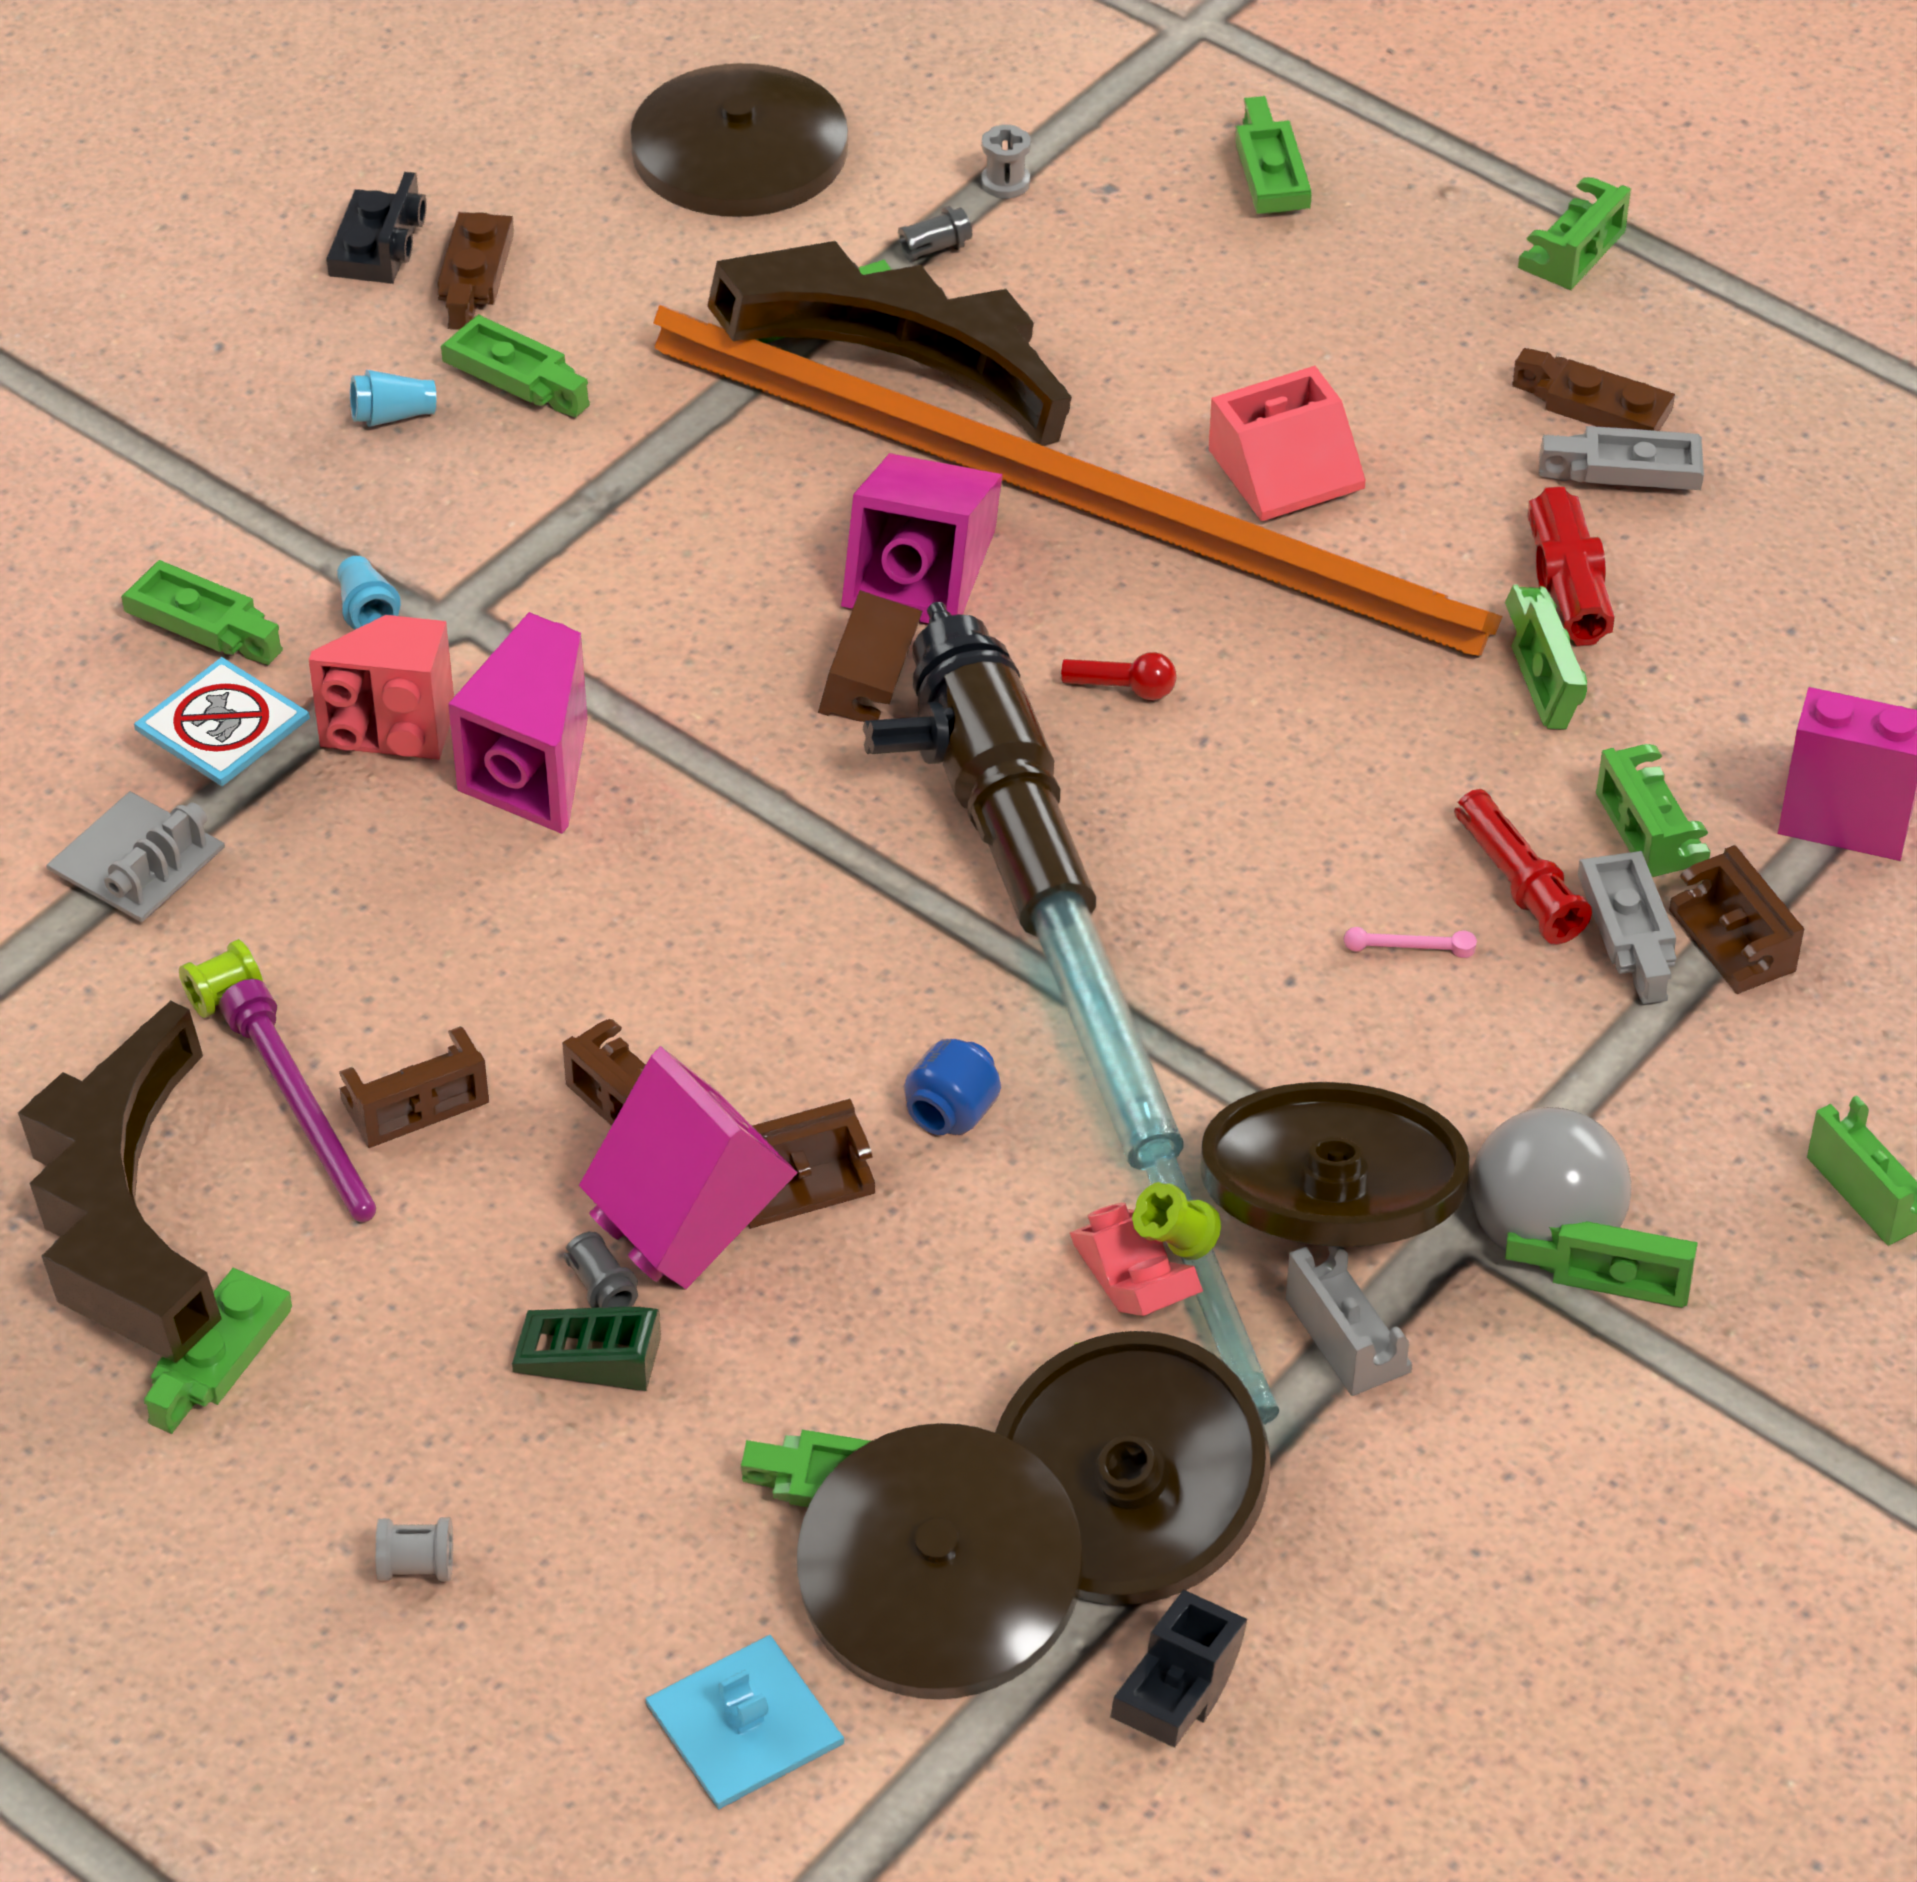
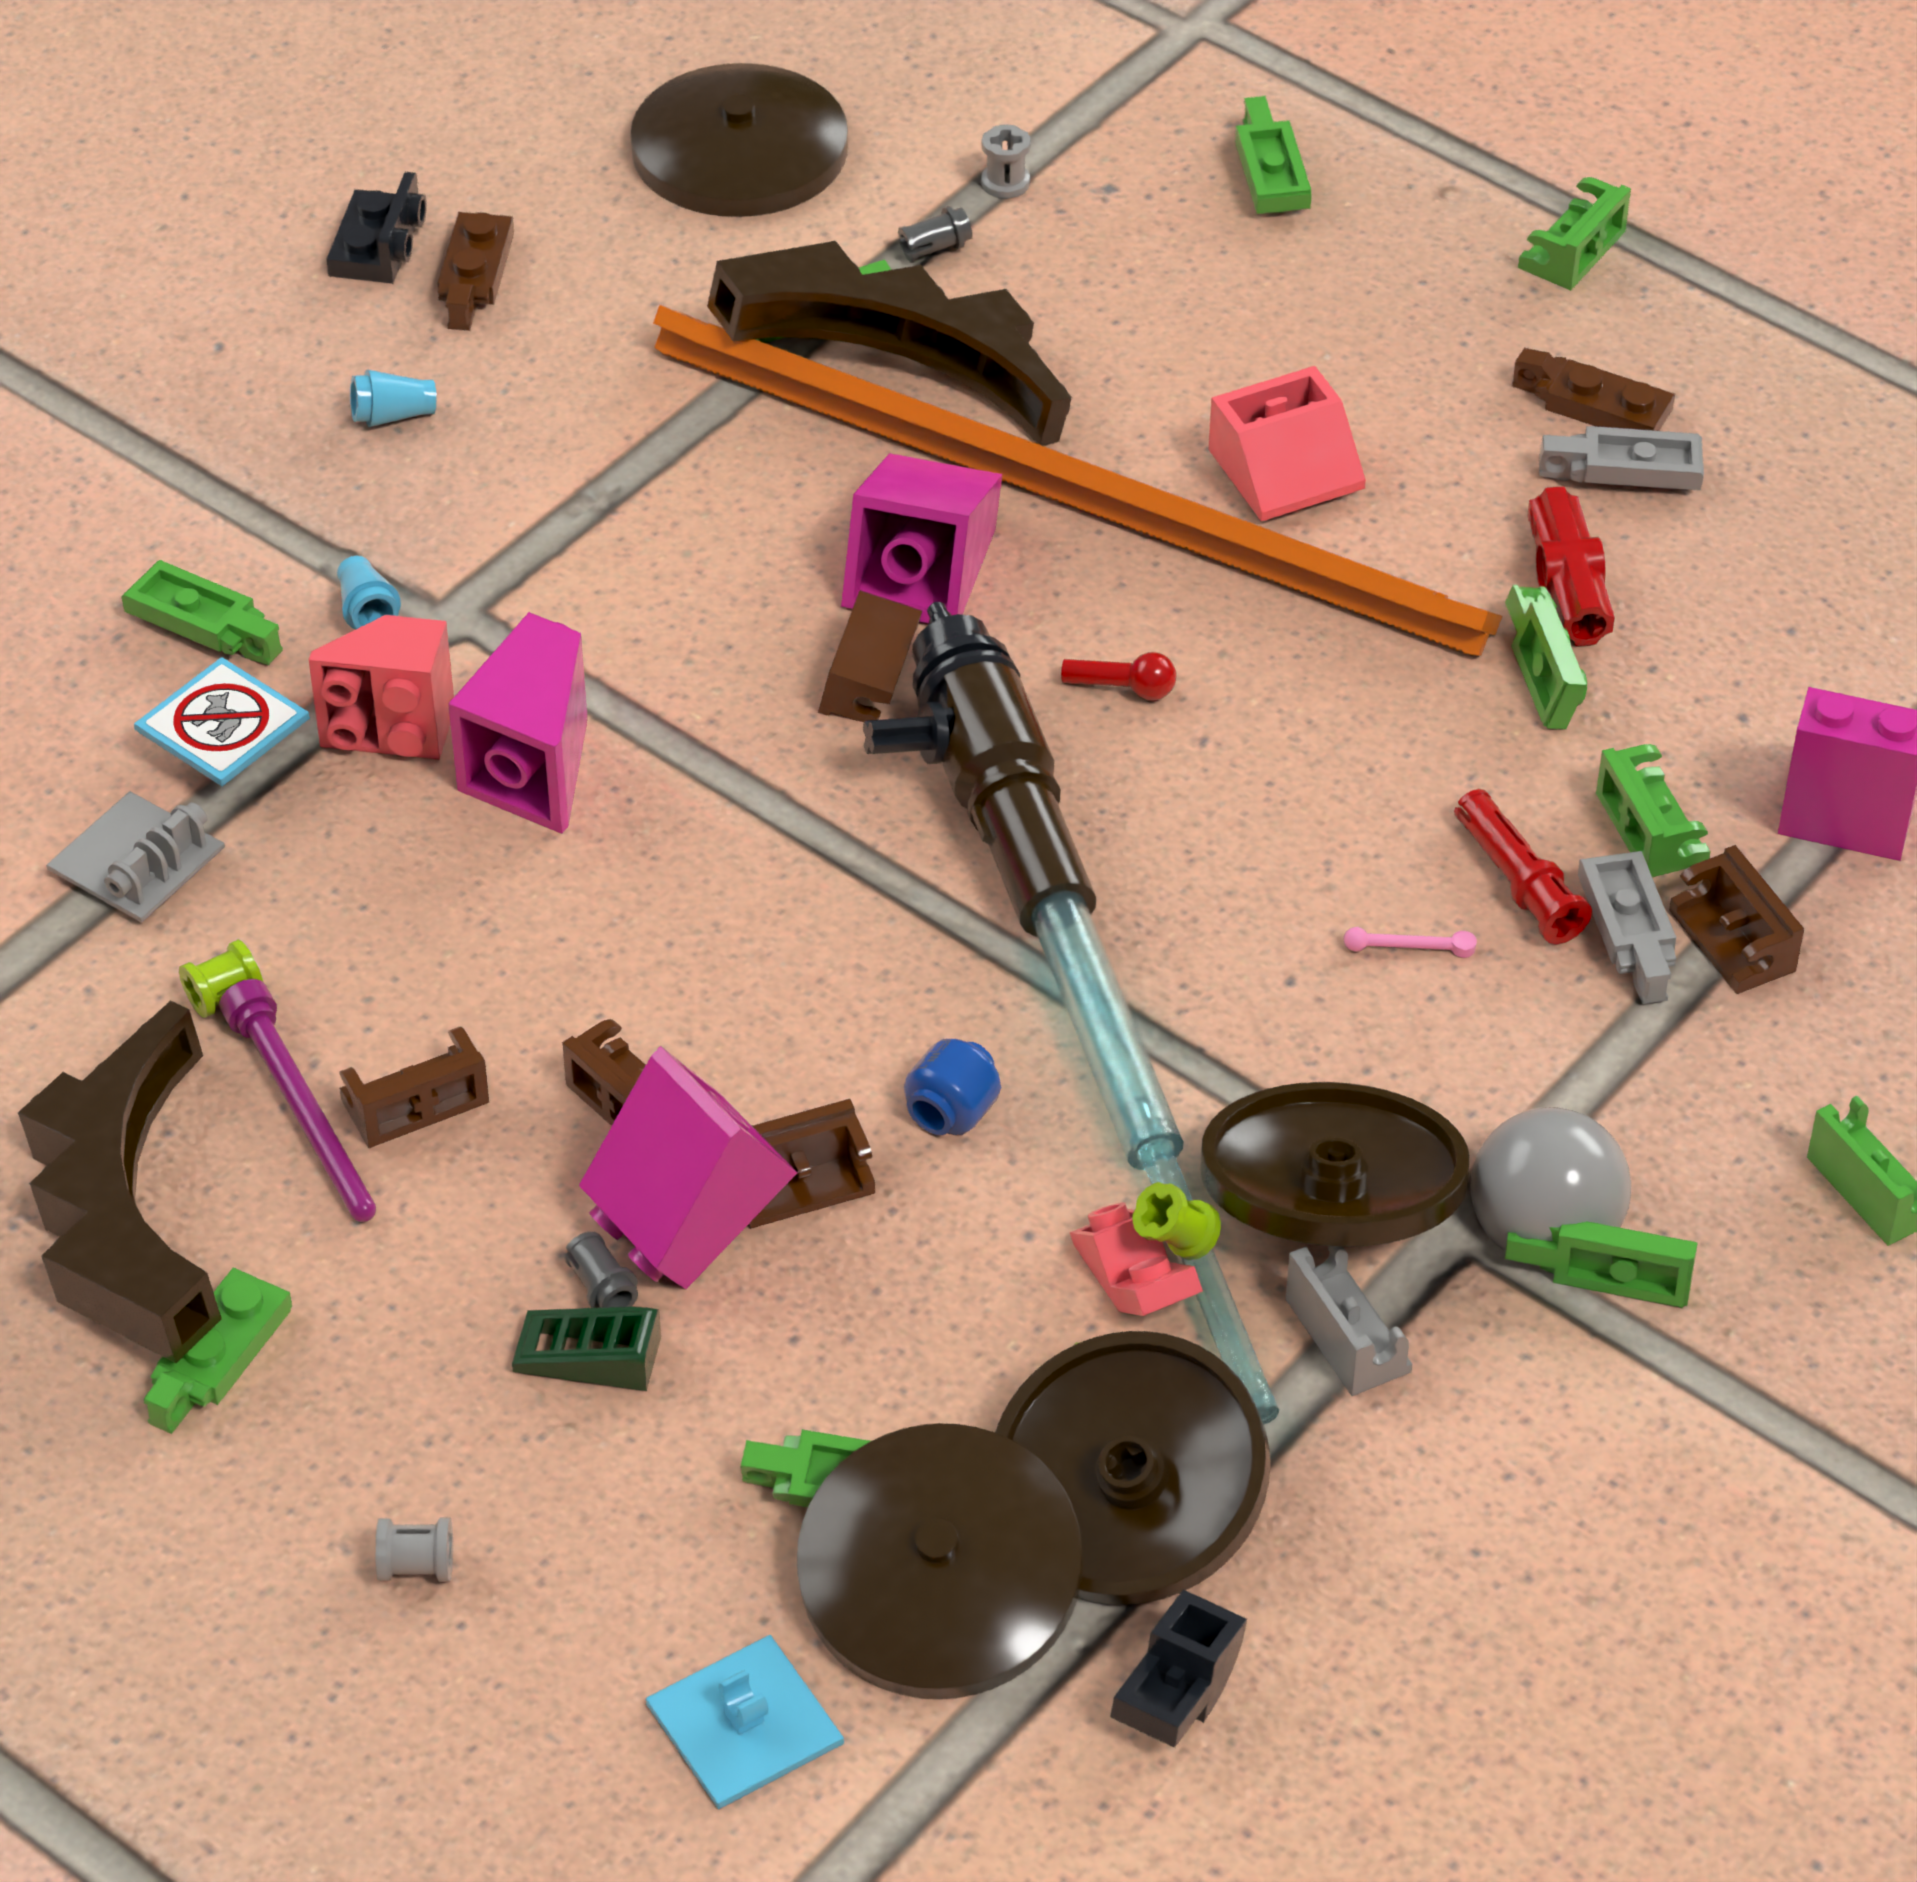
bright green hinge [441,315,590,418] -> none

